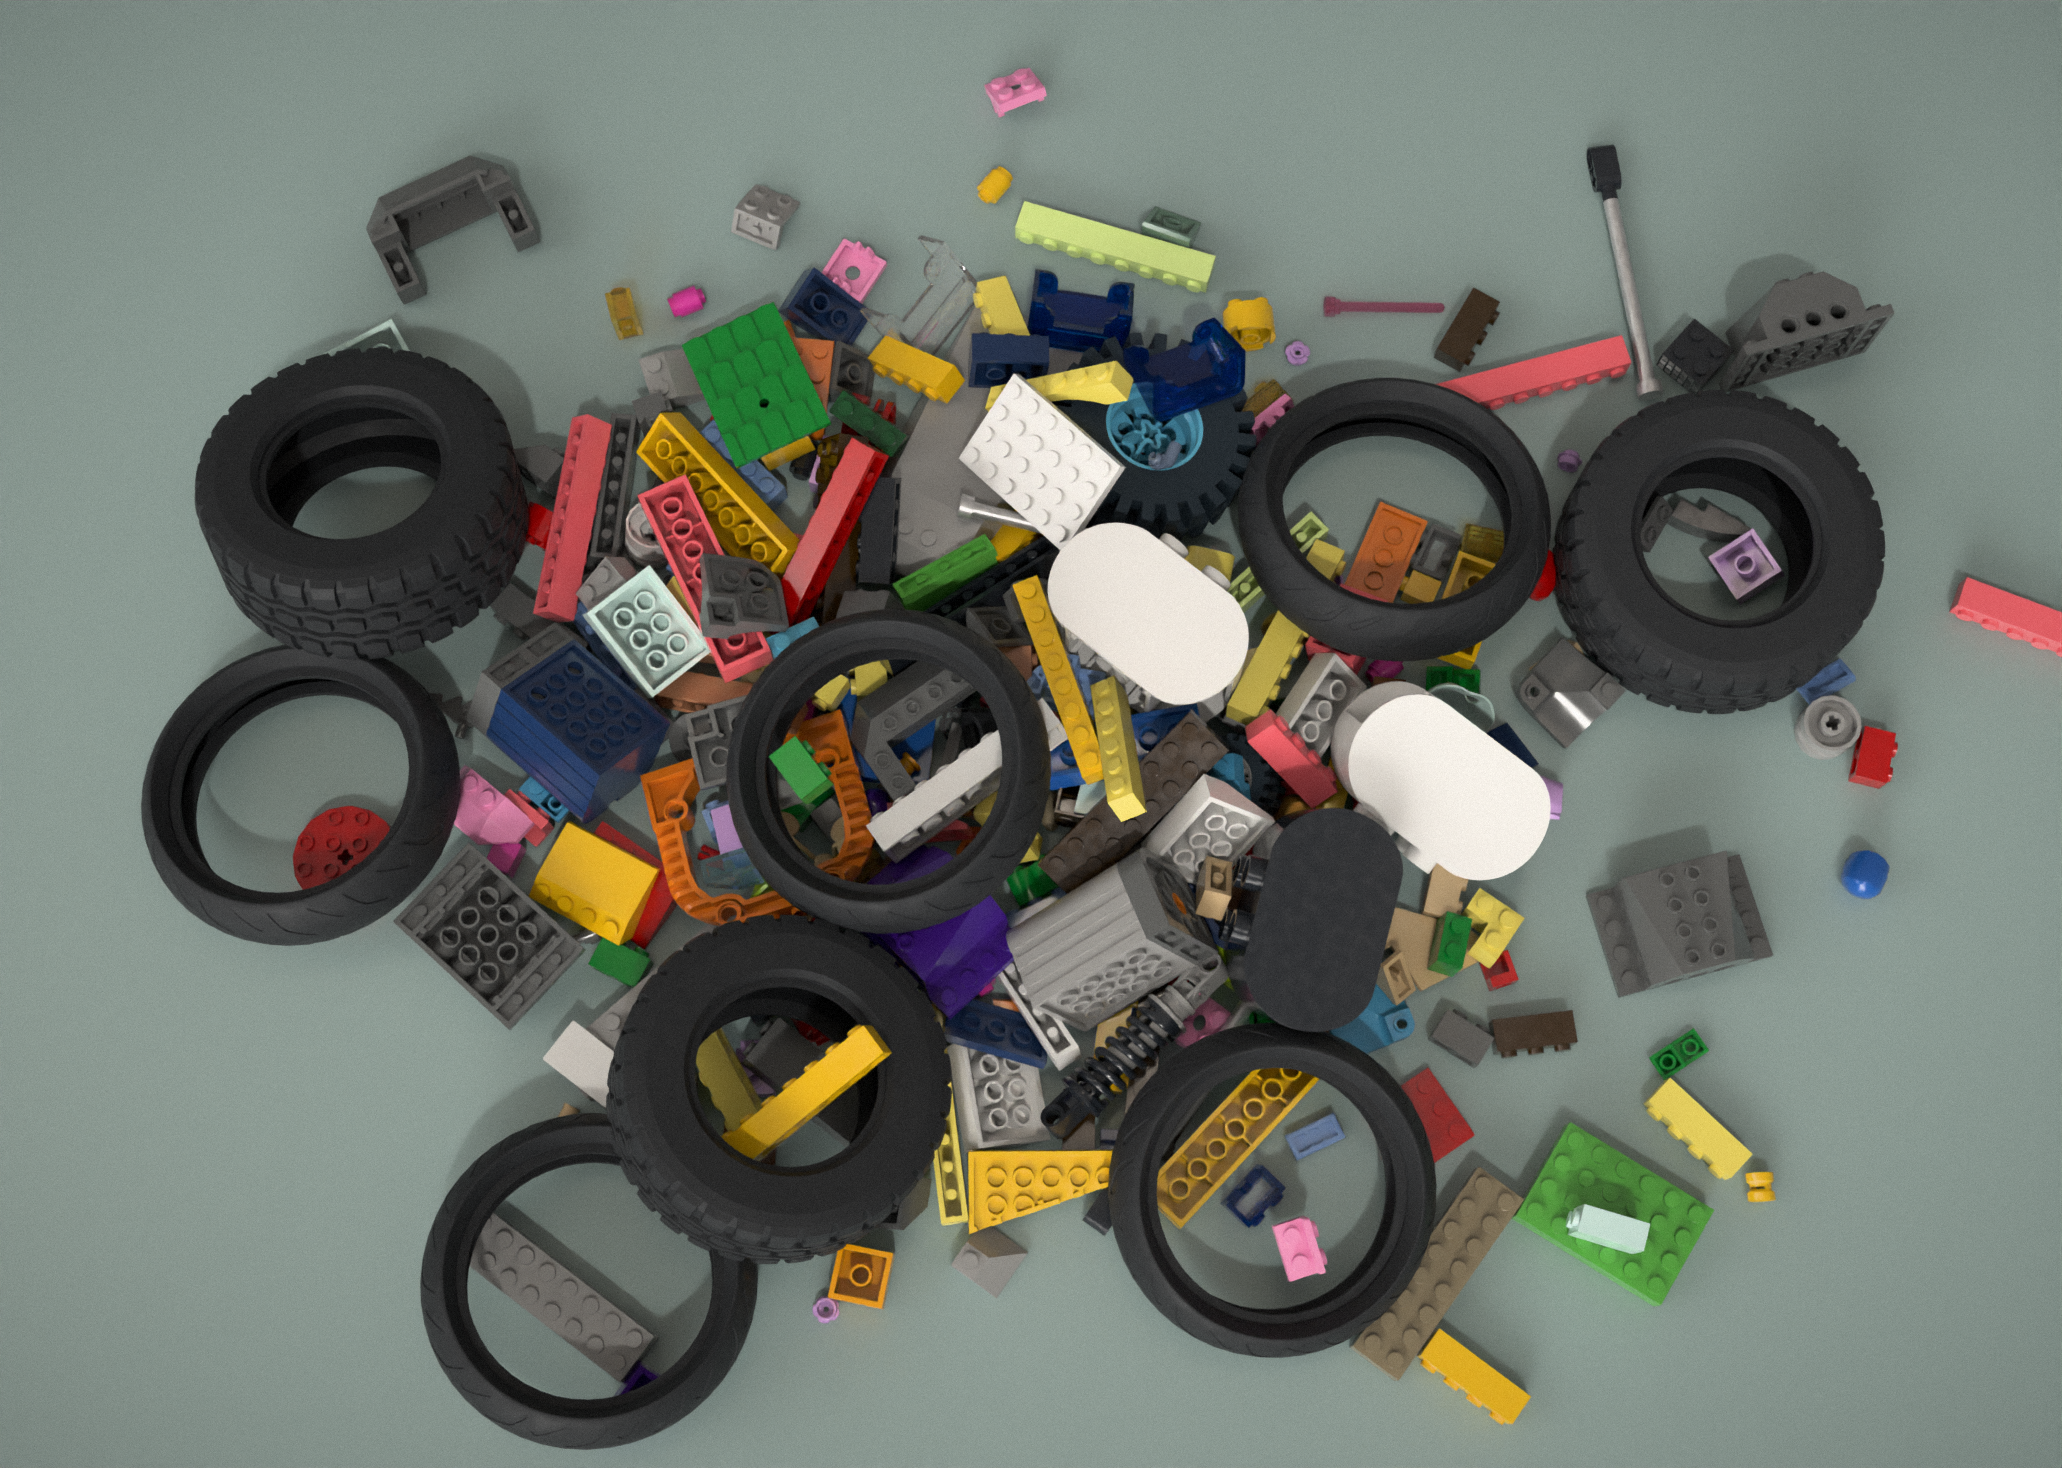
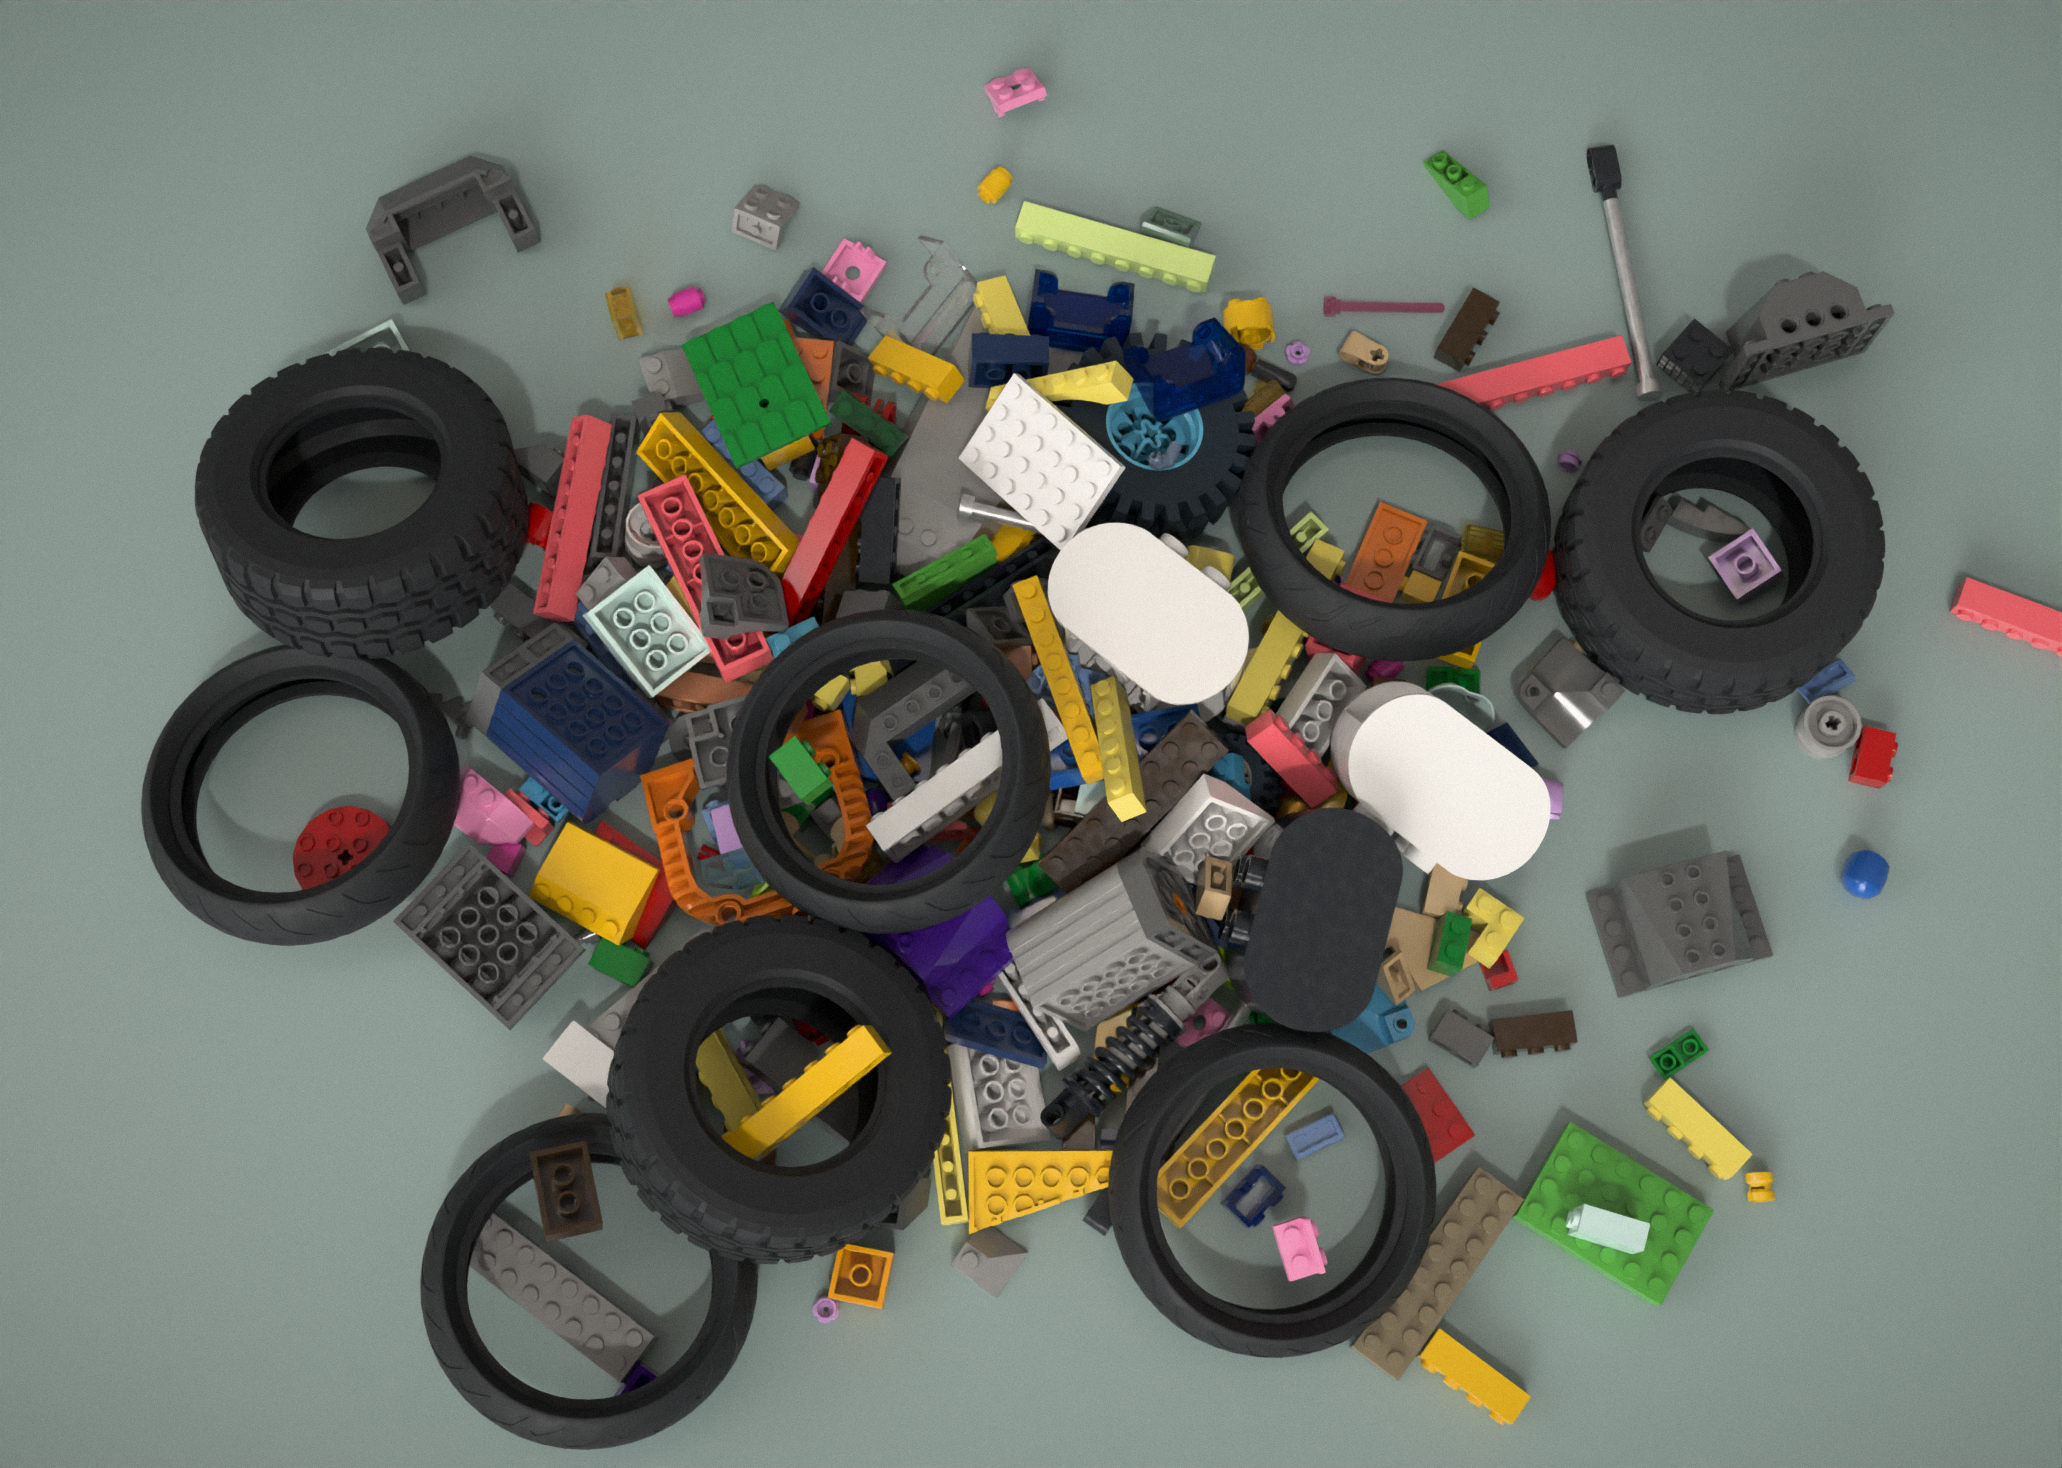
none -> dark brown brick [529,1140,603,1242]
none -> black piece [1227,345,1297,392]
none -> tan piece [1338,331,1389,375]
none -> bright green slope [1423,150,1490,220]

